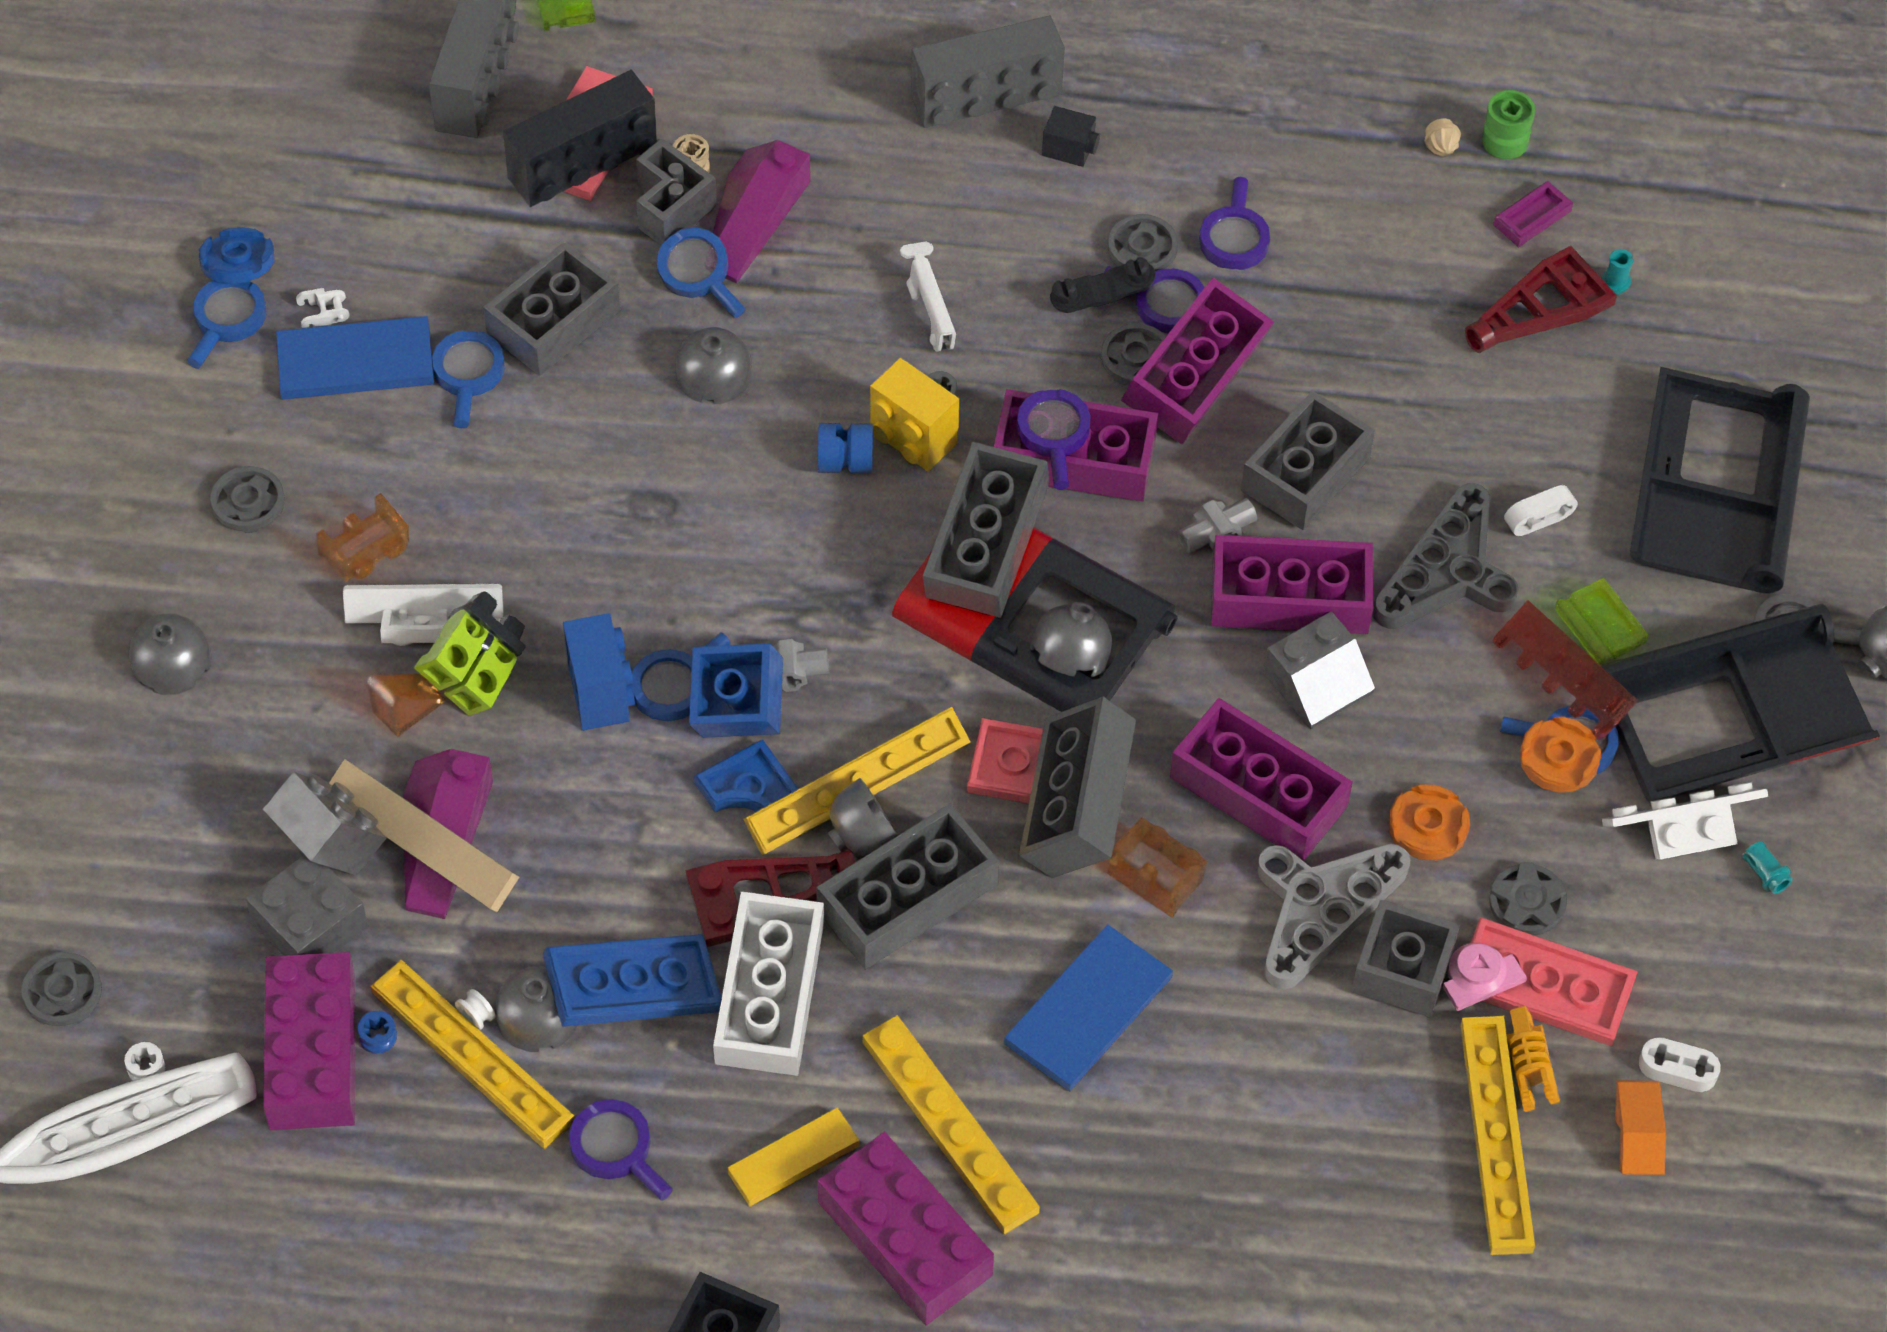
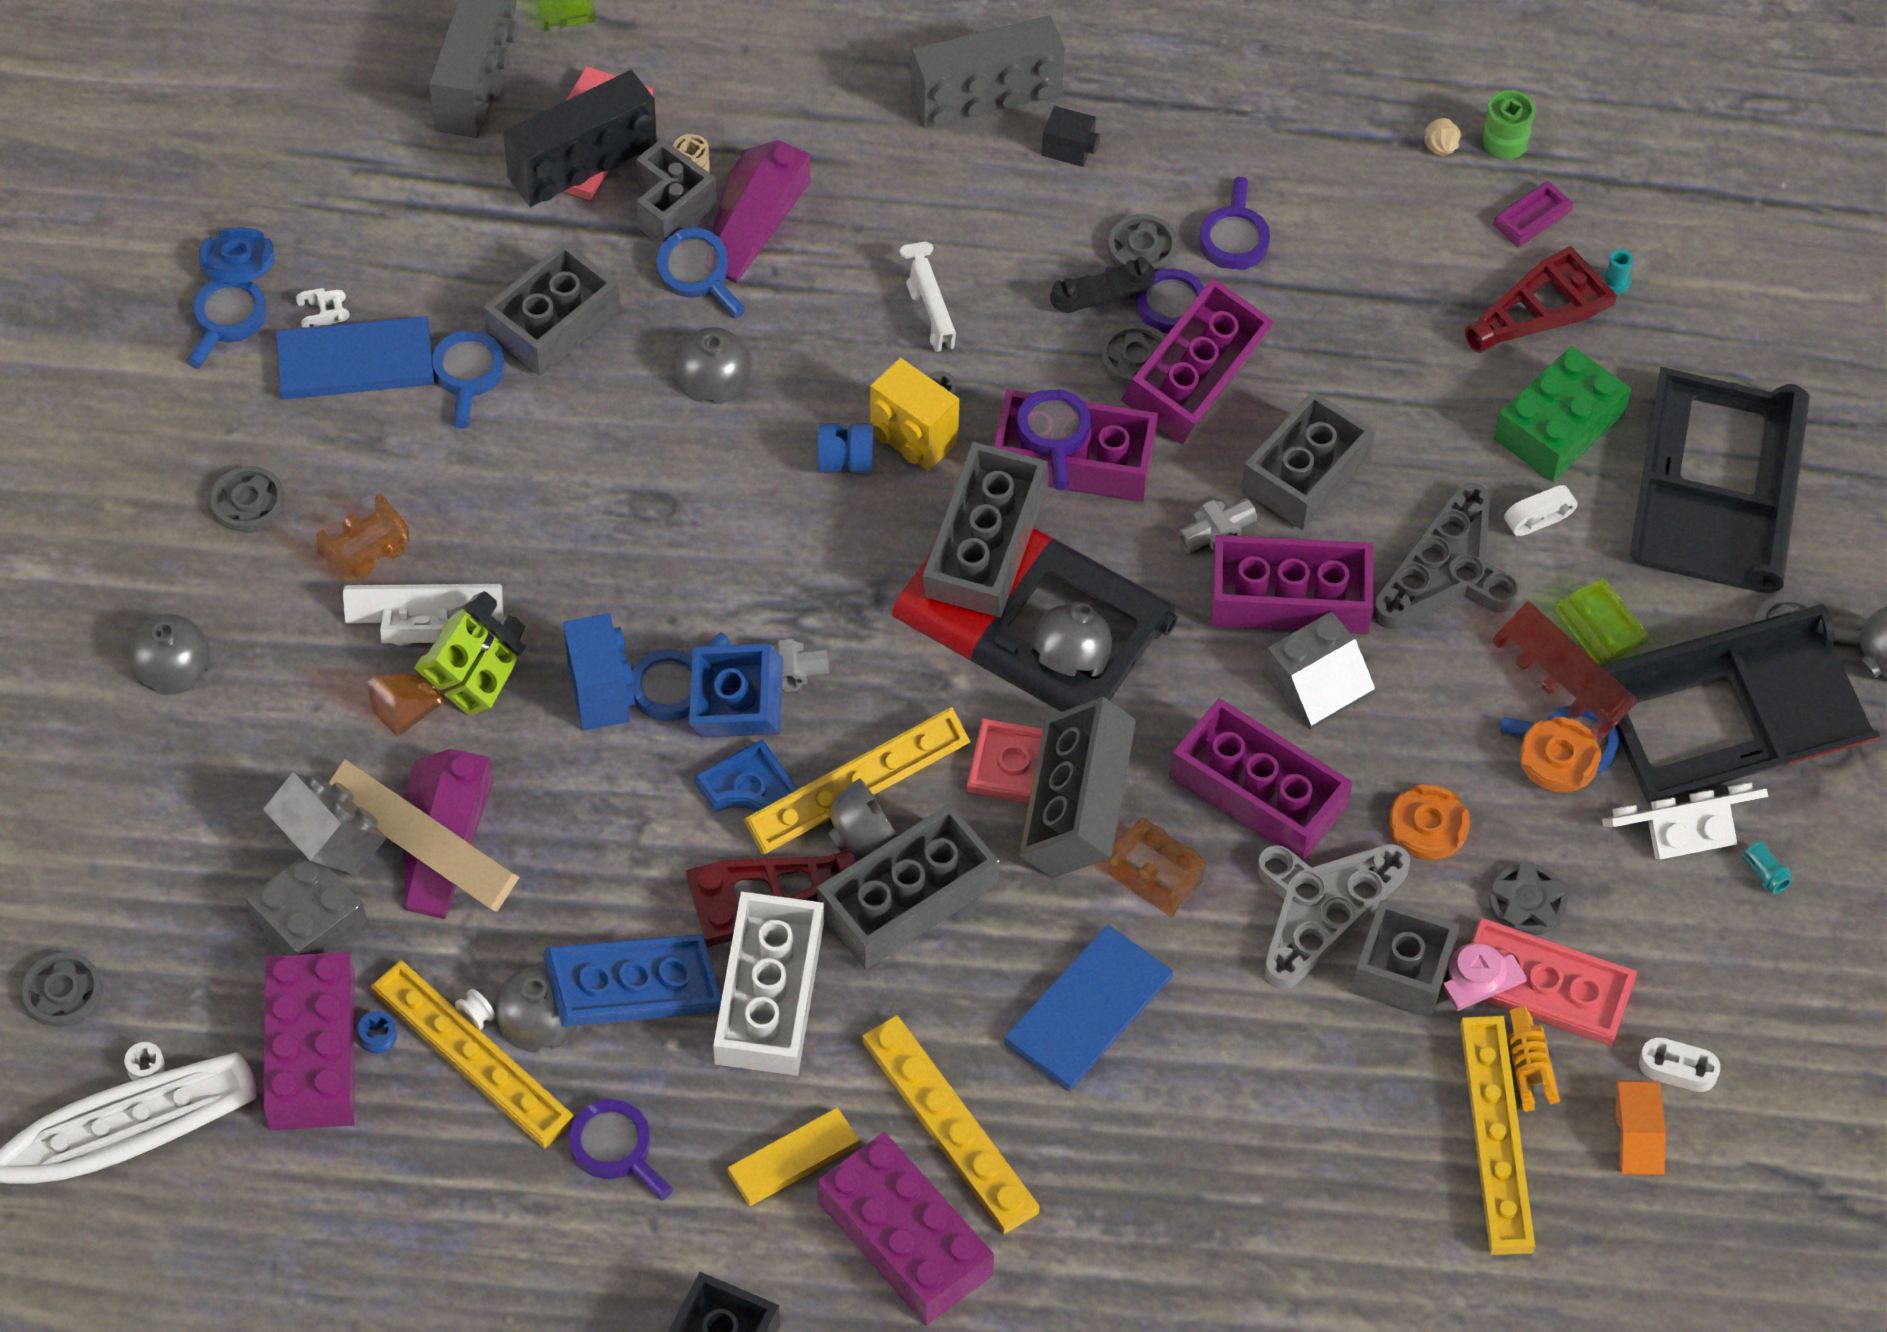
none -> green brick [1494,345,1631,482]

